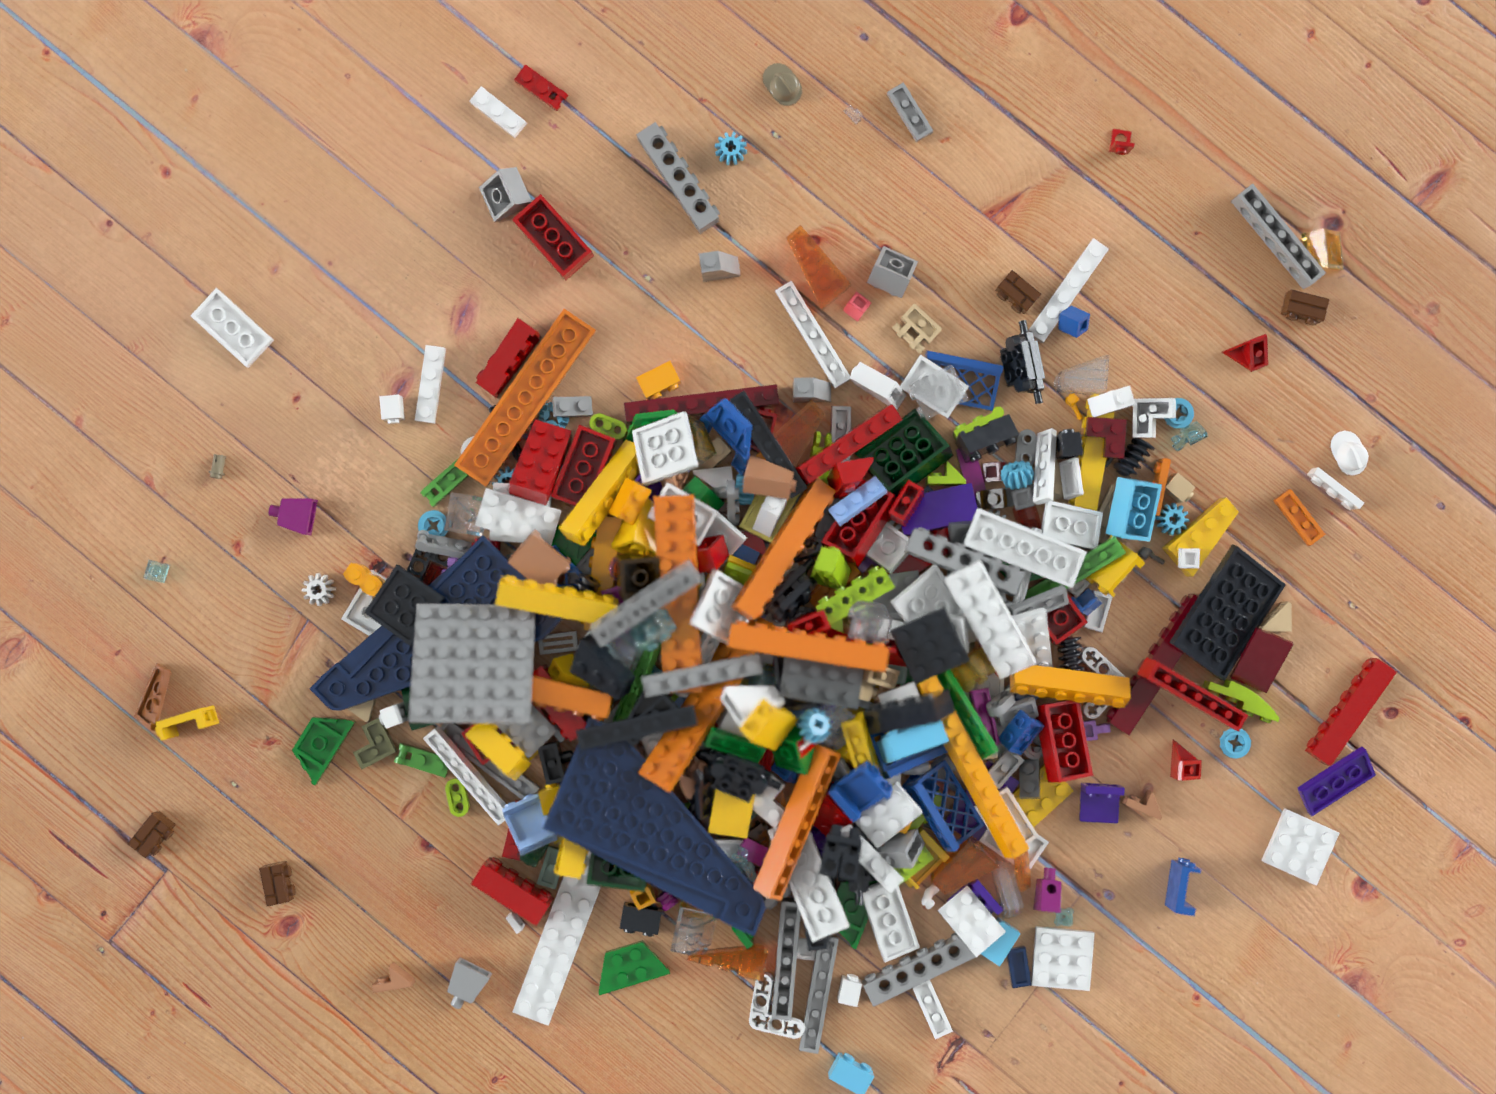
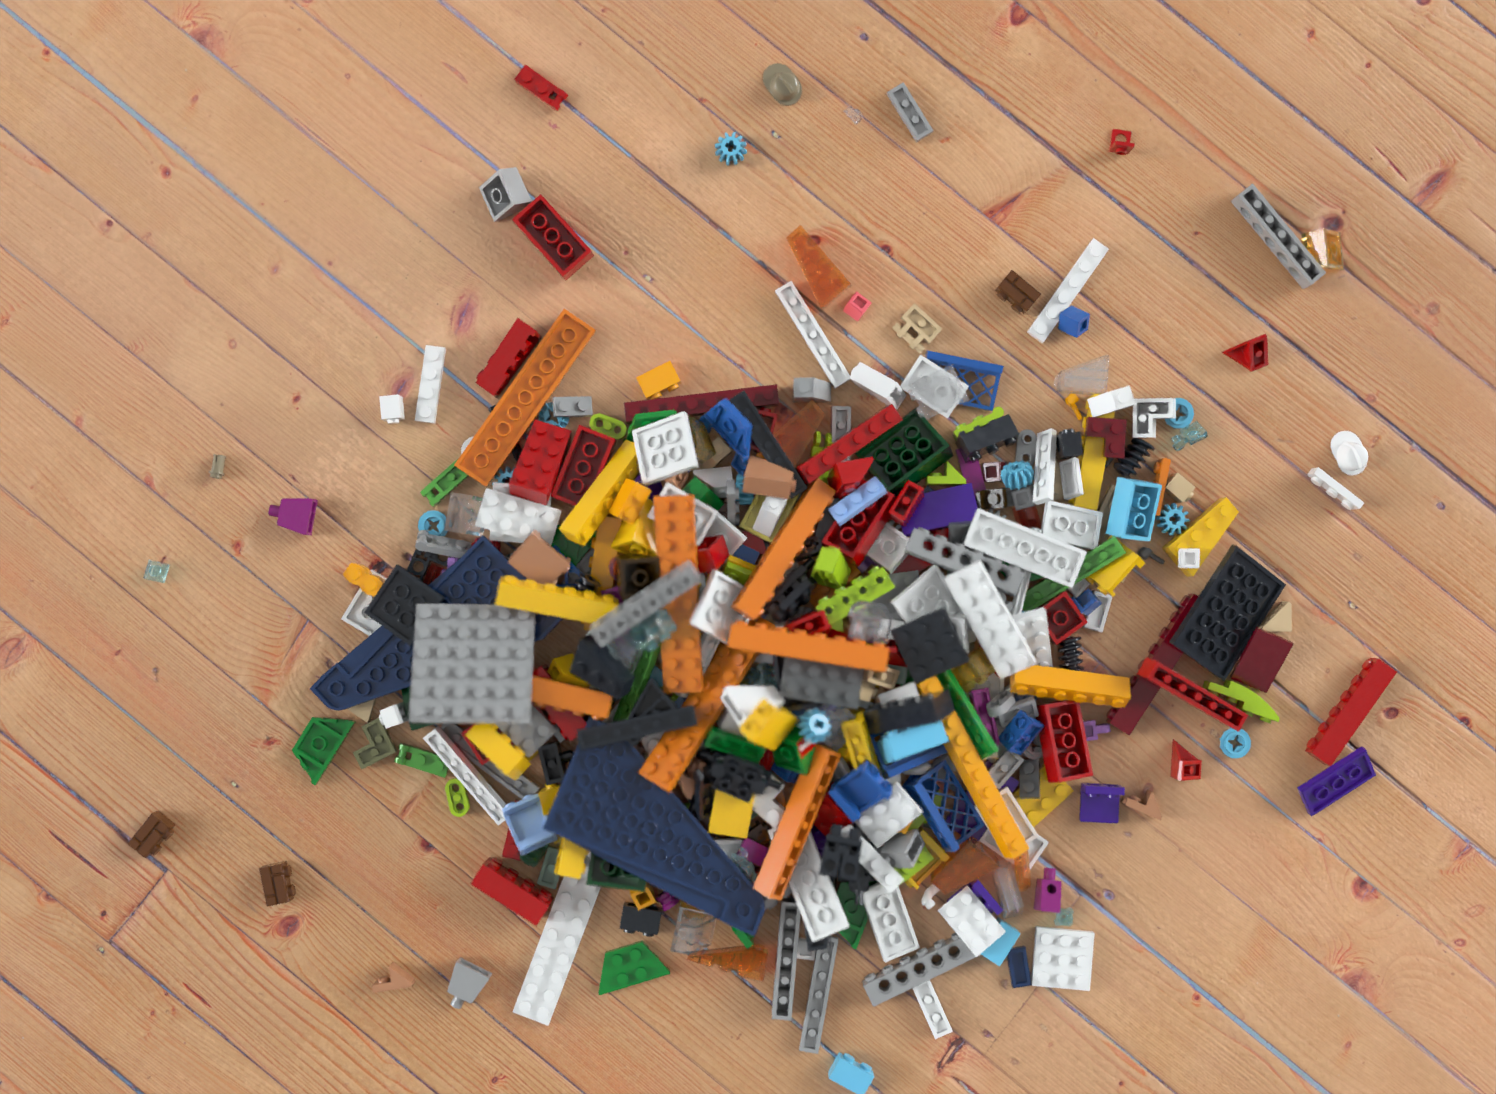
dark orange wing [134,663,171,731] -> none
yellow panel [155,705,219,741] -> none
white tile [191,288,274,368] -> none
white gear [302,573,336,606] -> none
white plate [470,86,527,138] -> none
white tile [506,911,525,934] -> none
white tile [538,631,578,655] -> none
light grey brick [636,122,720,234] -> none
light grey plate [642,653,763,697] -> none
light grey slope [699,251,741,282] -> none
white beam [749,972,805,1039] -> none
white brick [837,974,862,1007] -> none
light grey slope [867,246,918,298] -> none
black piece [1000,320,1045,404] -> none
light grey plate [1009,585,1069,616] -> none
white beam [1080,647,1125,719] -> none
blue panel [1165,857,1201,916] -> none
white plate [1261,808,1339,886] -> none
orange plate [1273,489,1326,546] -> none
reddish brown brick [1281,290,1329,325] -> none

